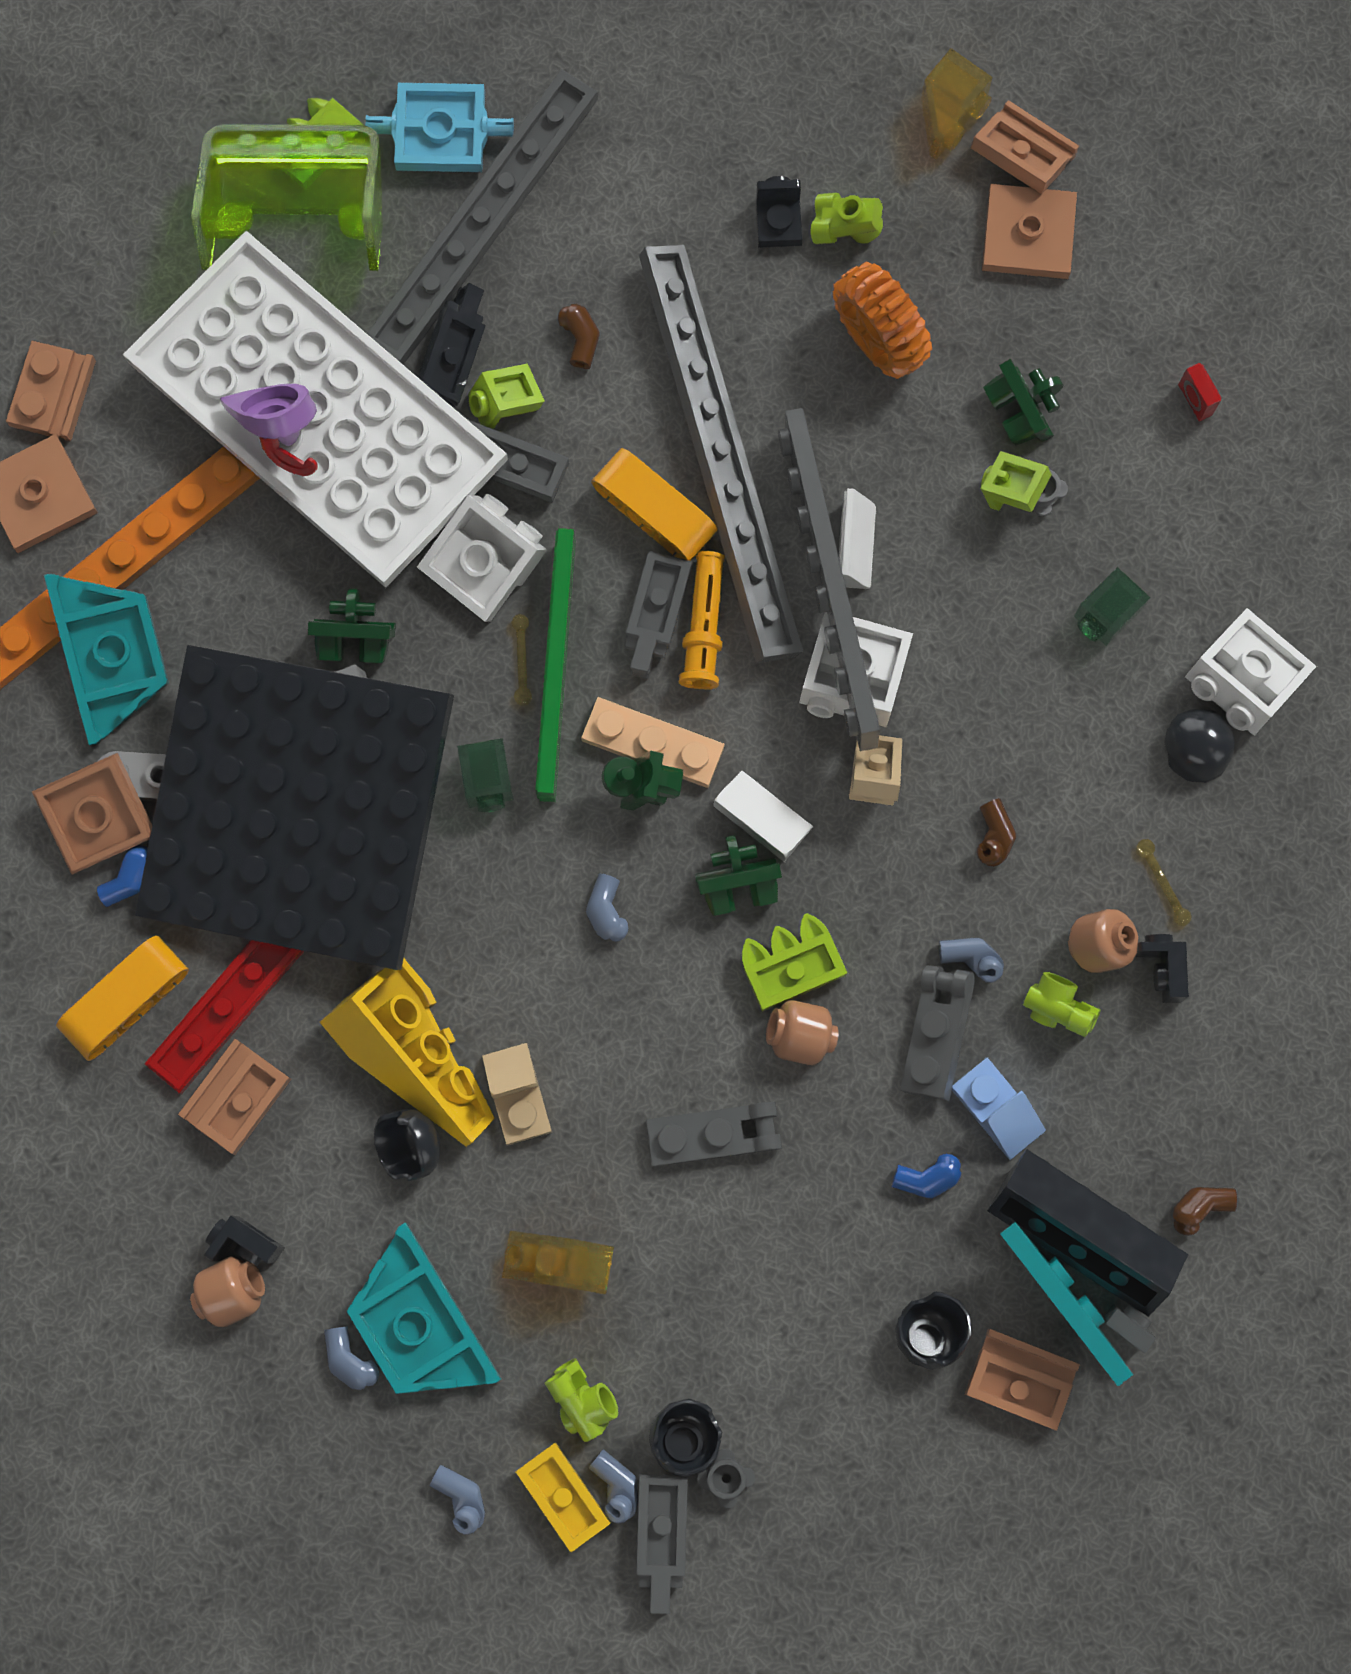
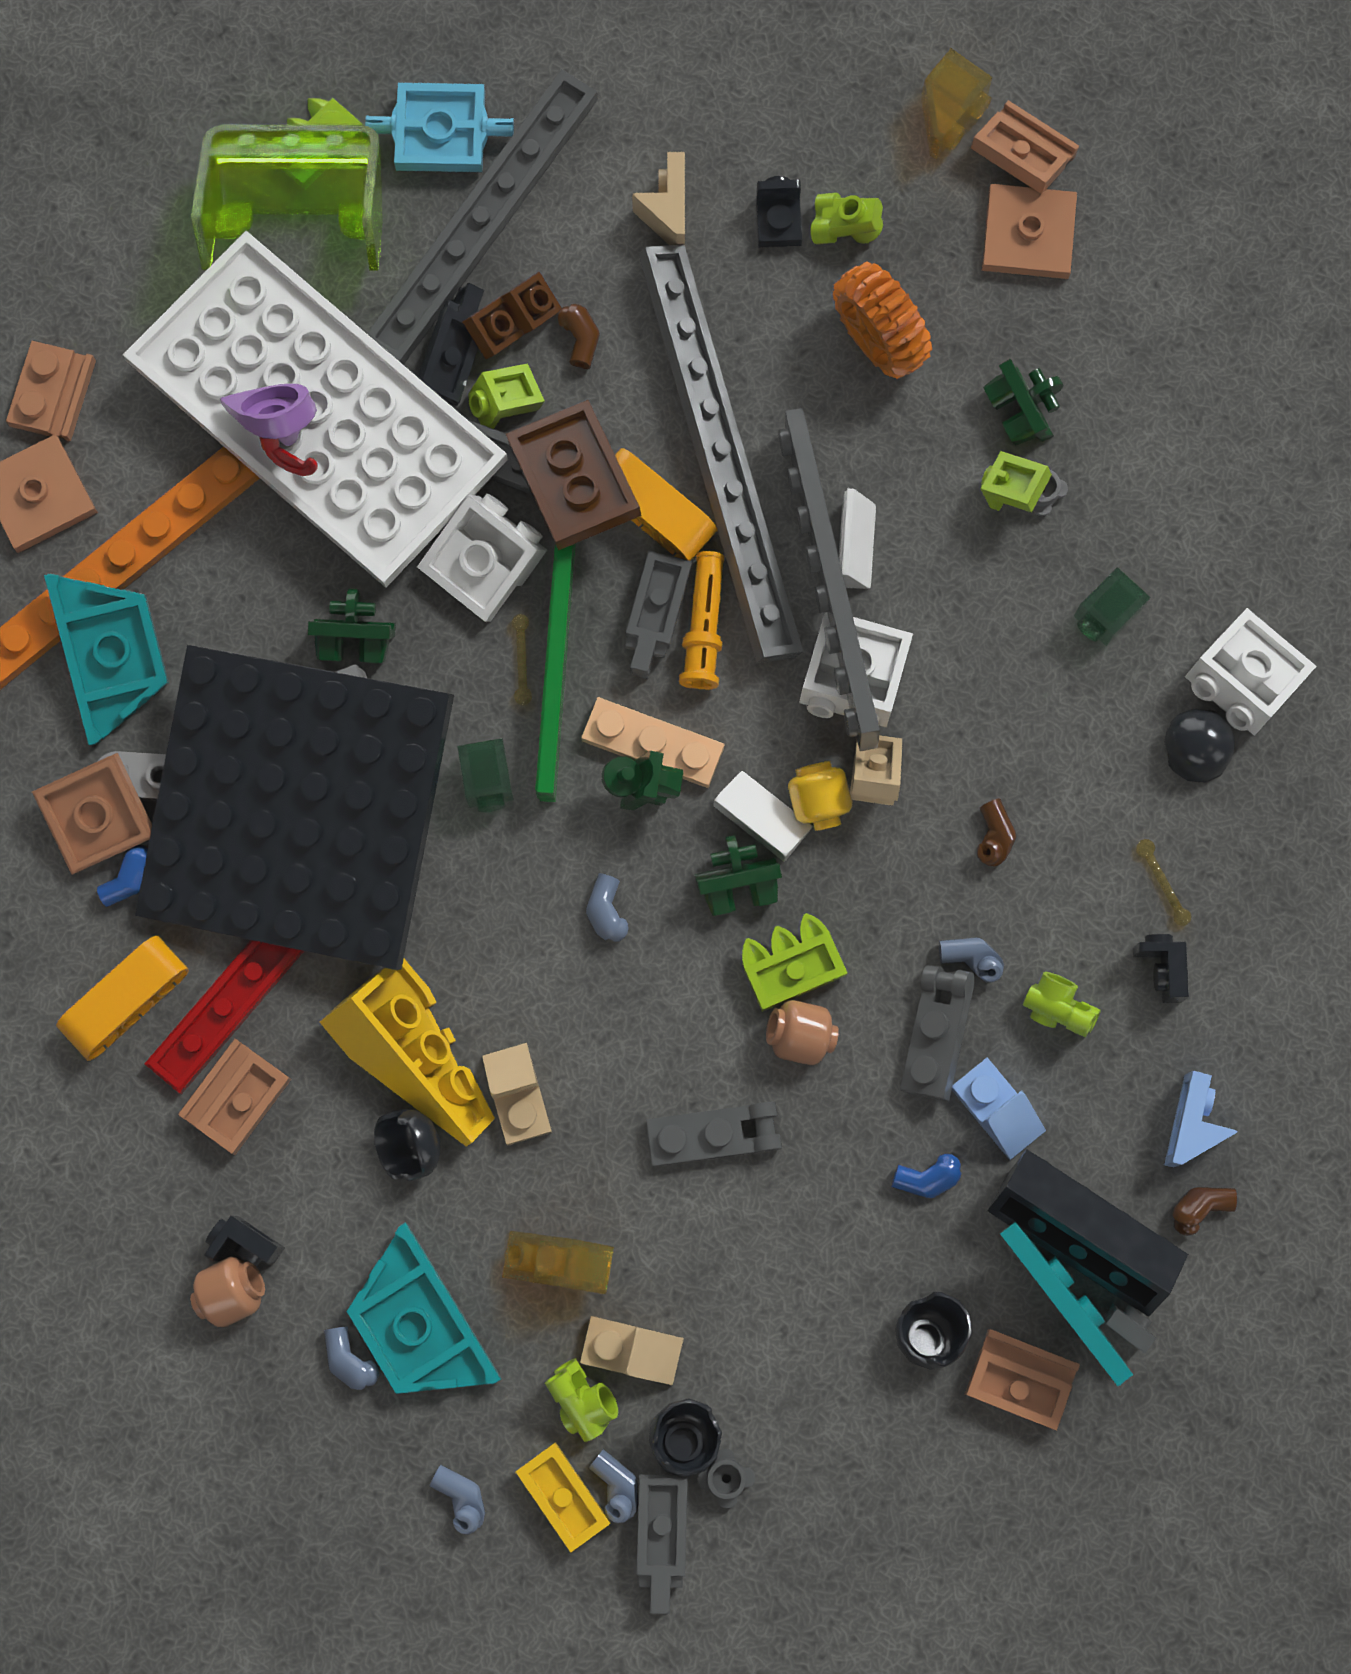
nougat head [1068,909,1138,973] -> none
red tile [1178,363,1222,421] -> none
none -> reddish brown slope [462,272,562,359]
none -> reddish brown plate [506,400,642,550]
none -> tan slope [580,1316,683,1385]
none -> tan slope [632,152,685,246]
none -> yellow head [788,761,852,831]
none -> light blue slope [1164,1071,1237,1167]

